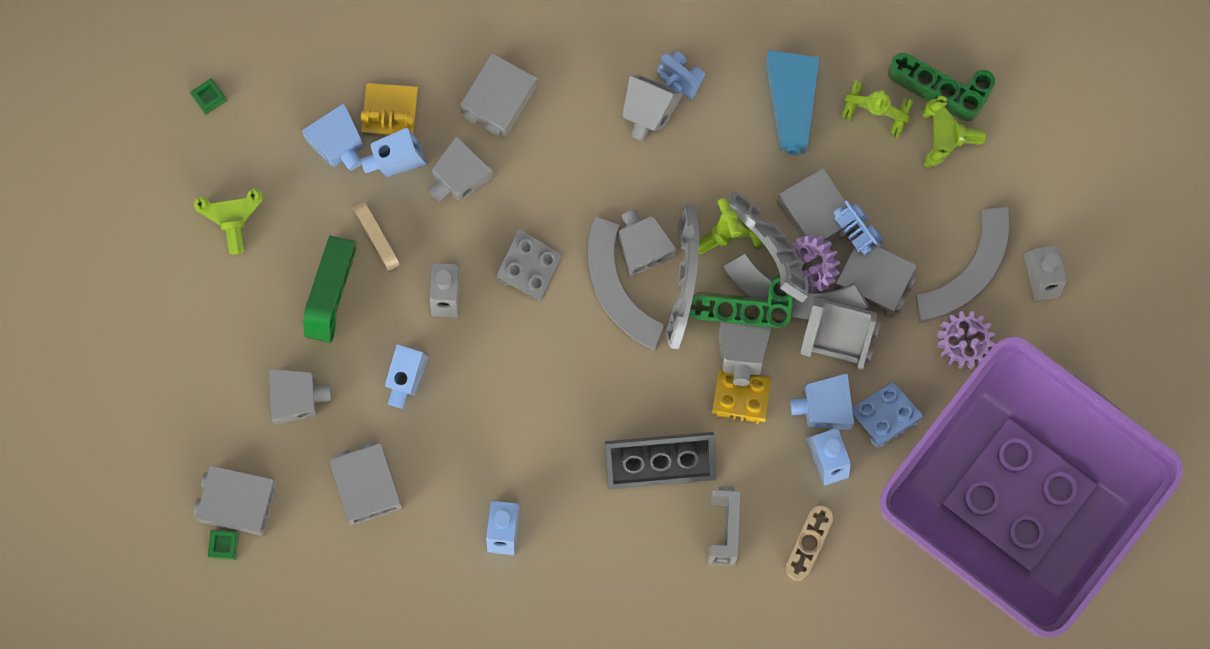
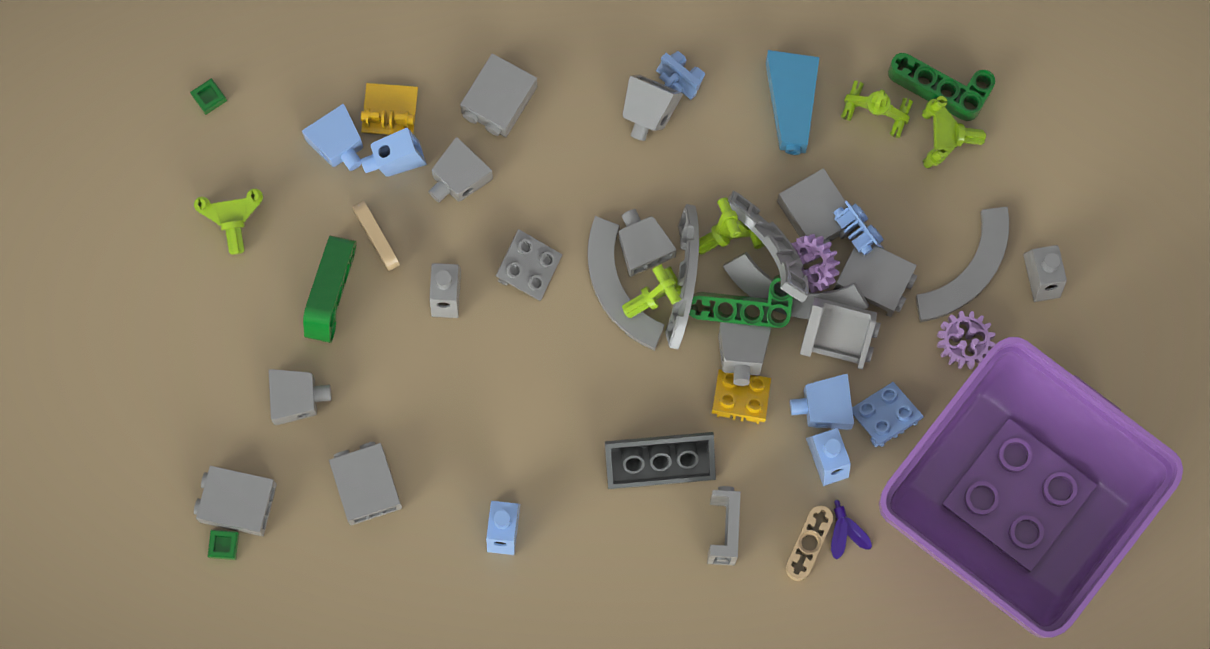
light blue torso [385,344,429,409] -> none
none -> lime axle [622,264,682,318]
none -> dark purple piece [831,500,872,559]

